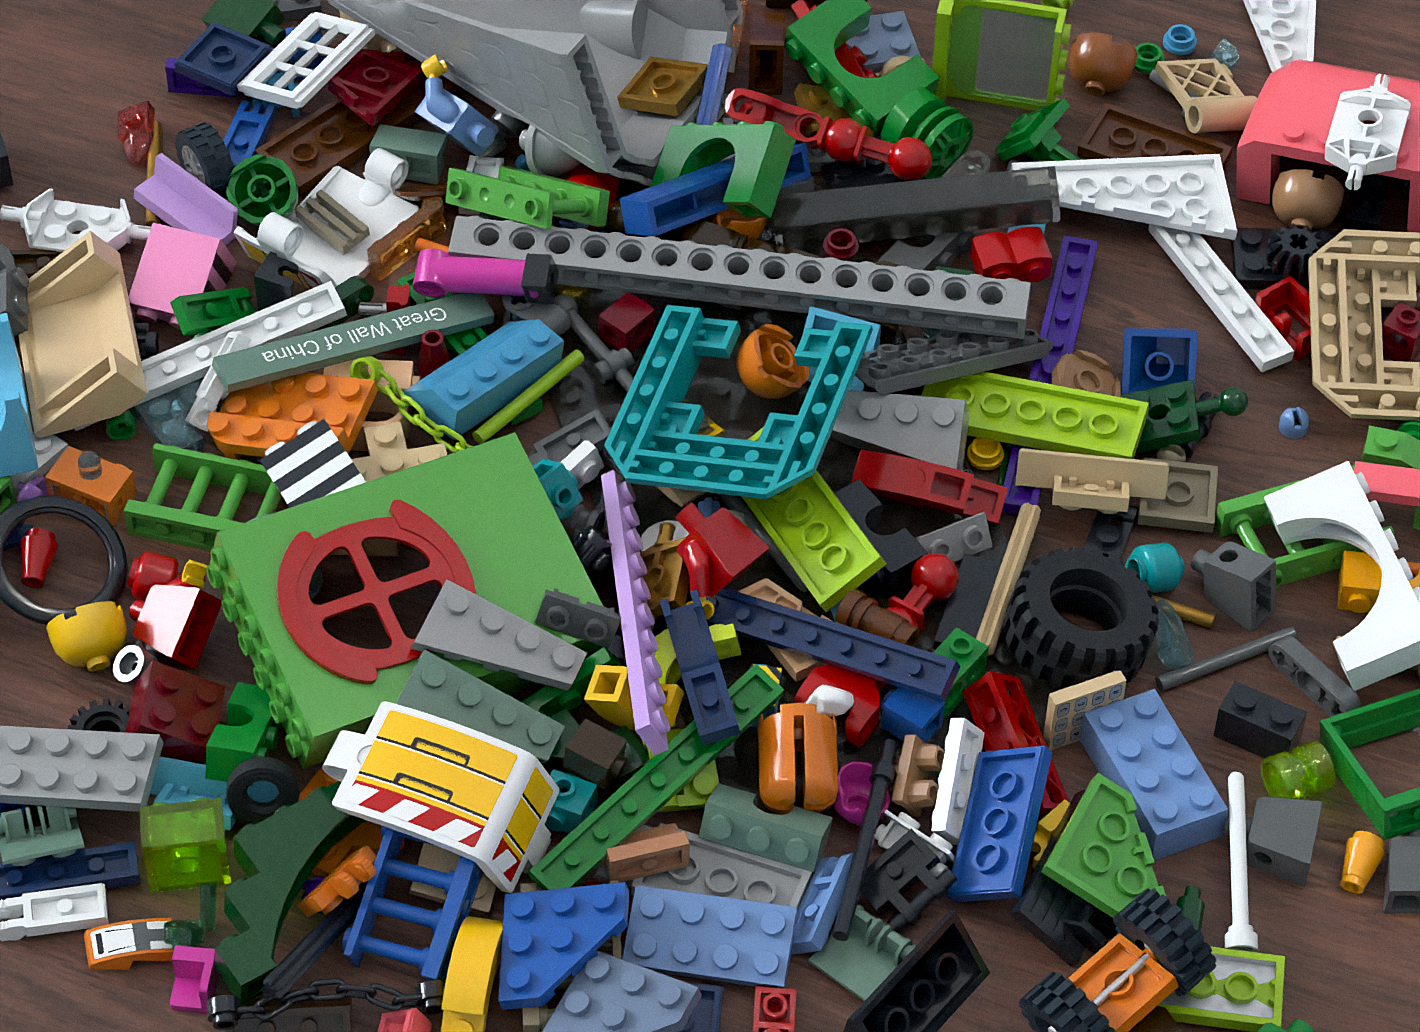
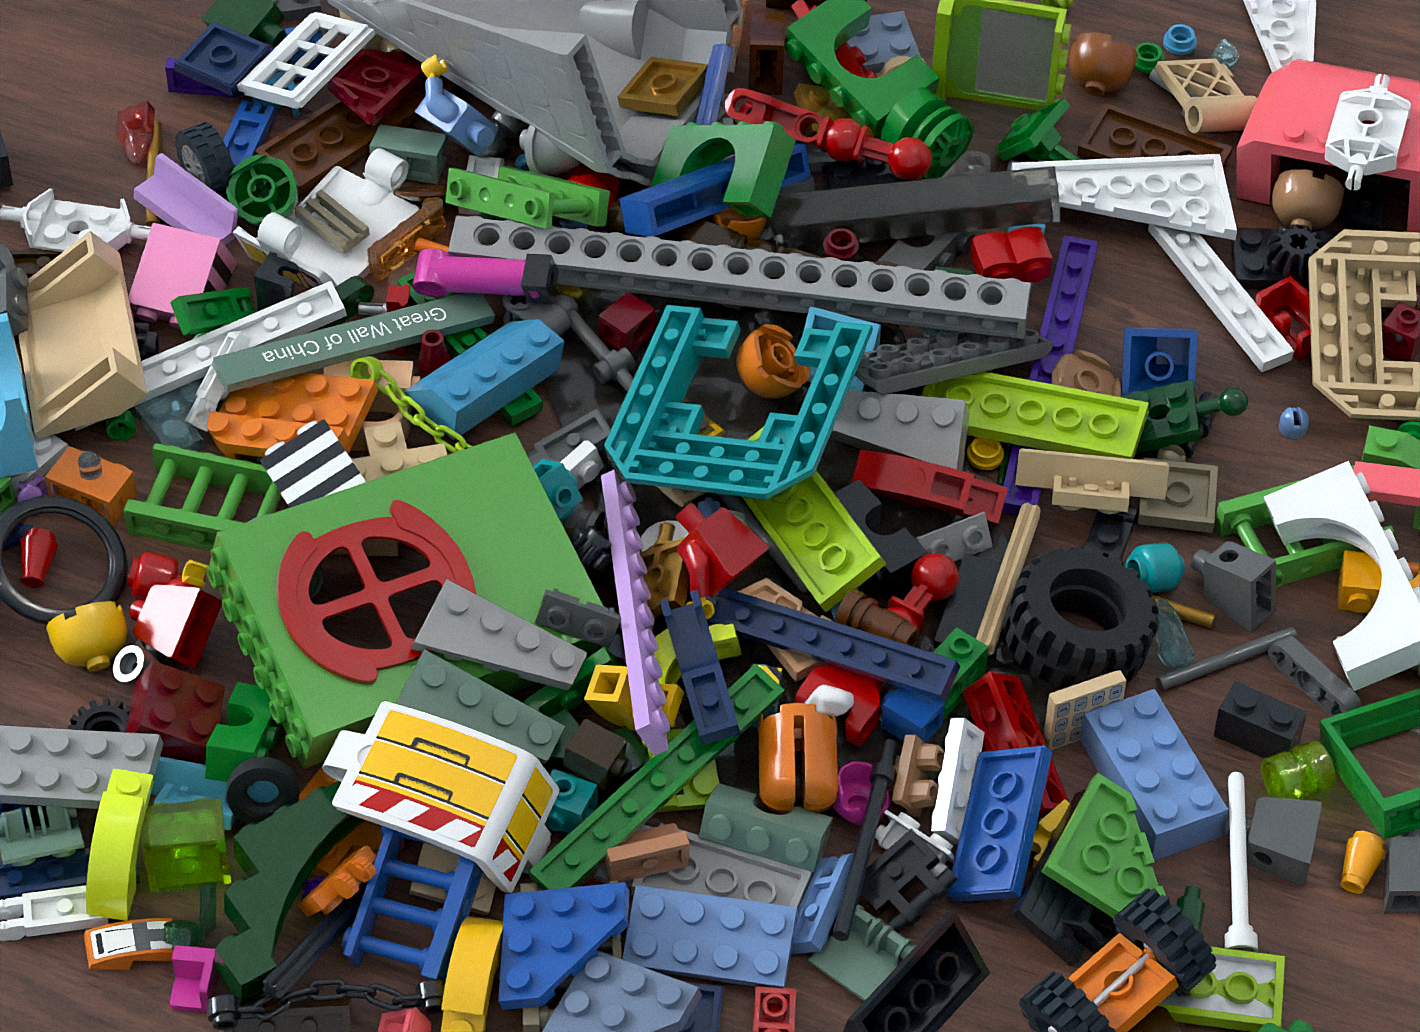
lime bar [472,350,585,444] -> none
none -> neon yellow arch [86,768,154,921]

